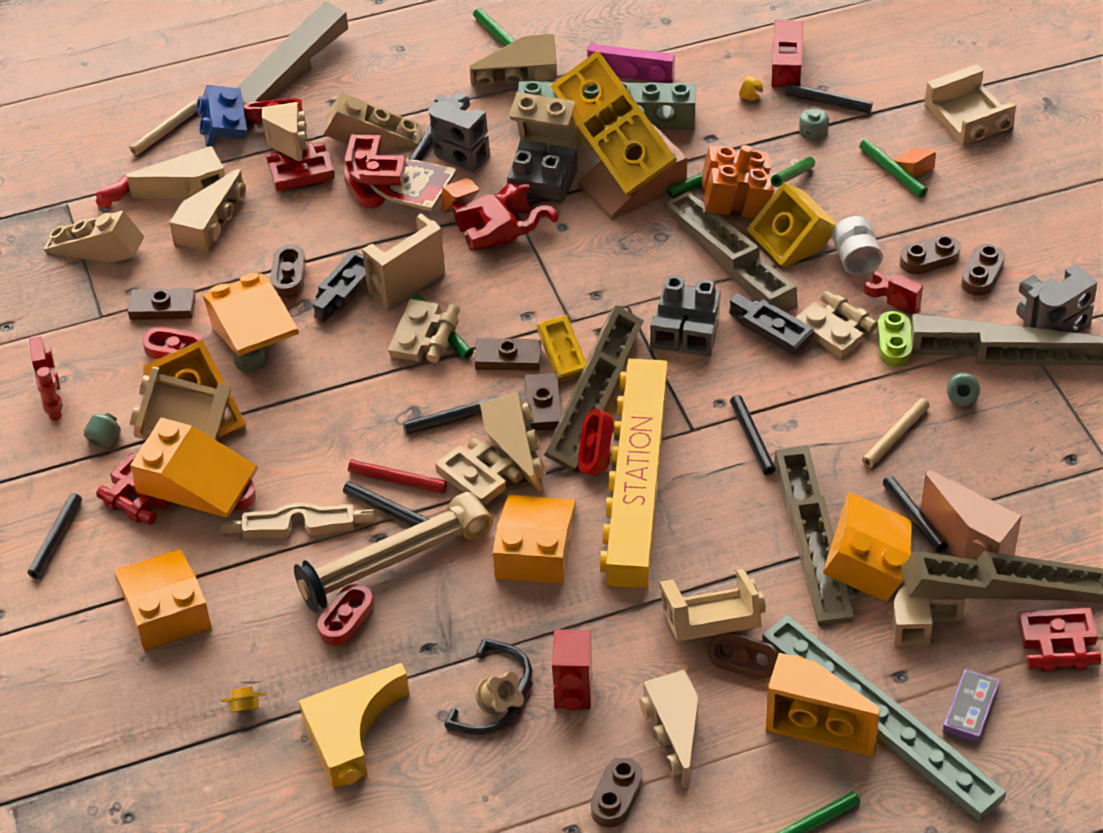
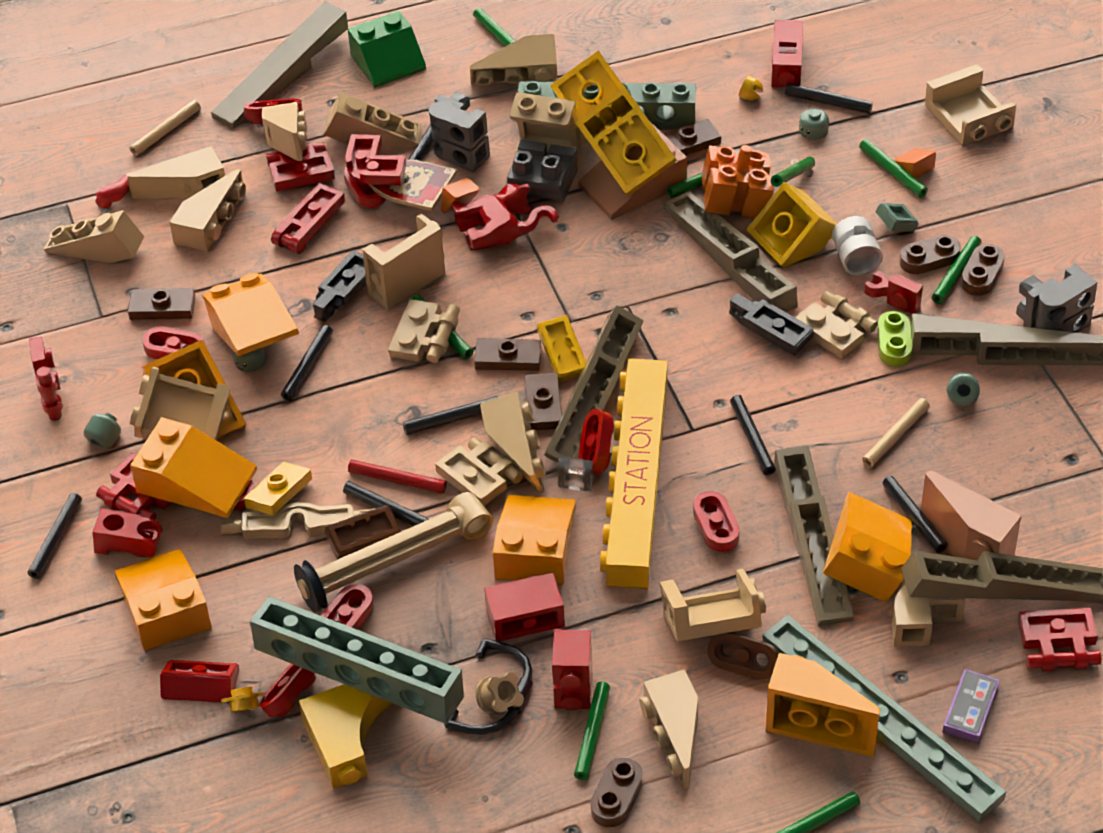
blue bracket [197,85,247,147] -> none
plate [270,245,306,297] -> none
dark pink plate [587,43,675,83] -> none
dark grey hips [650,275,721,357] -> none
none -> red leg [92,508,163,558]
none -> red slope [160,660,239,703]
none -> yellow plate [244,462,312,516]
none -> sand green brick [250,596,464,724]
none -> red plate [259,664,316,717]
none -> red plate [271,183,345,254]
none -> black piece [281,325,333,401]
none -> reddish brown plate [324,504,401,560]
none -> green slope [348,11,426,88]
none -> brick [484,573,565,641]
none -> clear tile [557,456,594,492]
none -> green piece [574,681,610,780]
none -> reddish brown plate [663,119,722,156]
none -> plate [693,491,740,552]
none -> sand green tile [875,203,919,232]
none -> green piece [931,236,982,304]

